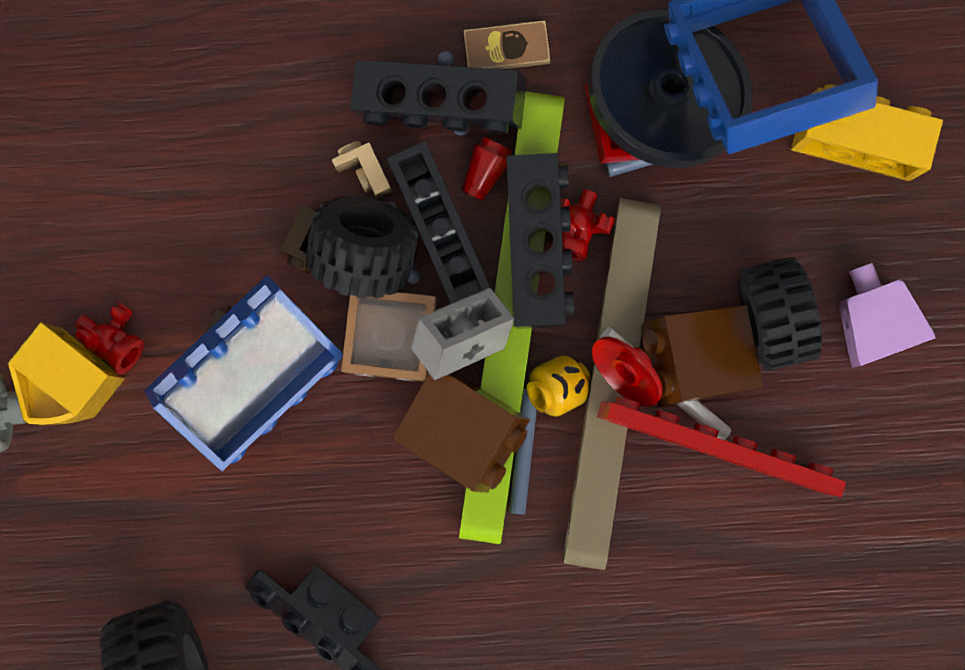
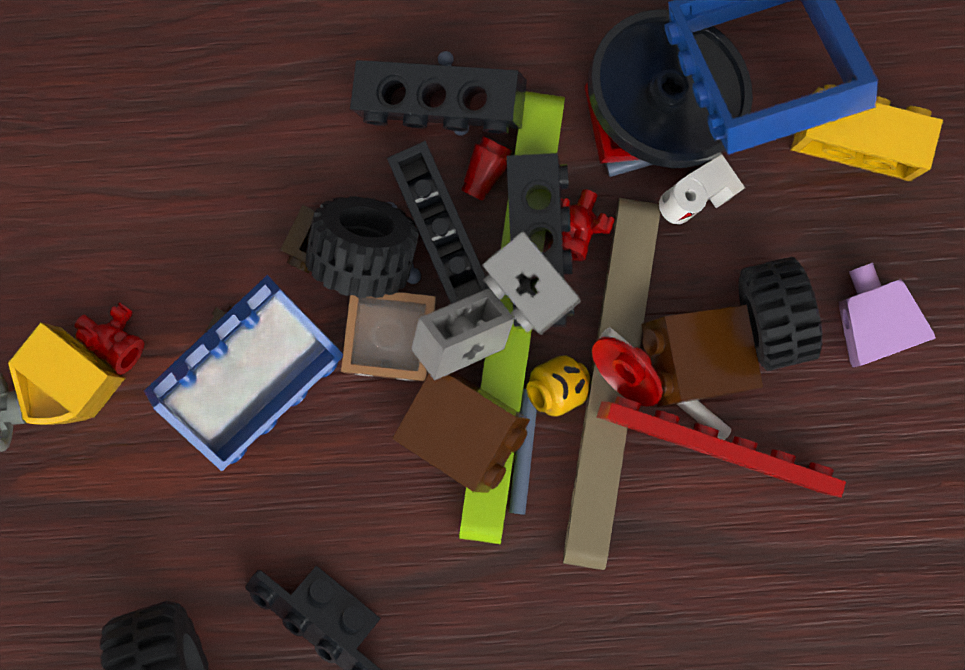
tan bracket [332,141,393,199] -> none
medium nougat tile [464,21,550,69] -> none
none -> light grey brick [483,232,580,335]
none -> white leg [659,154,745,224]

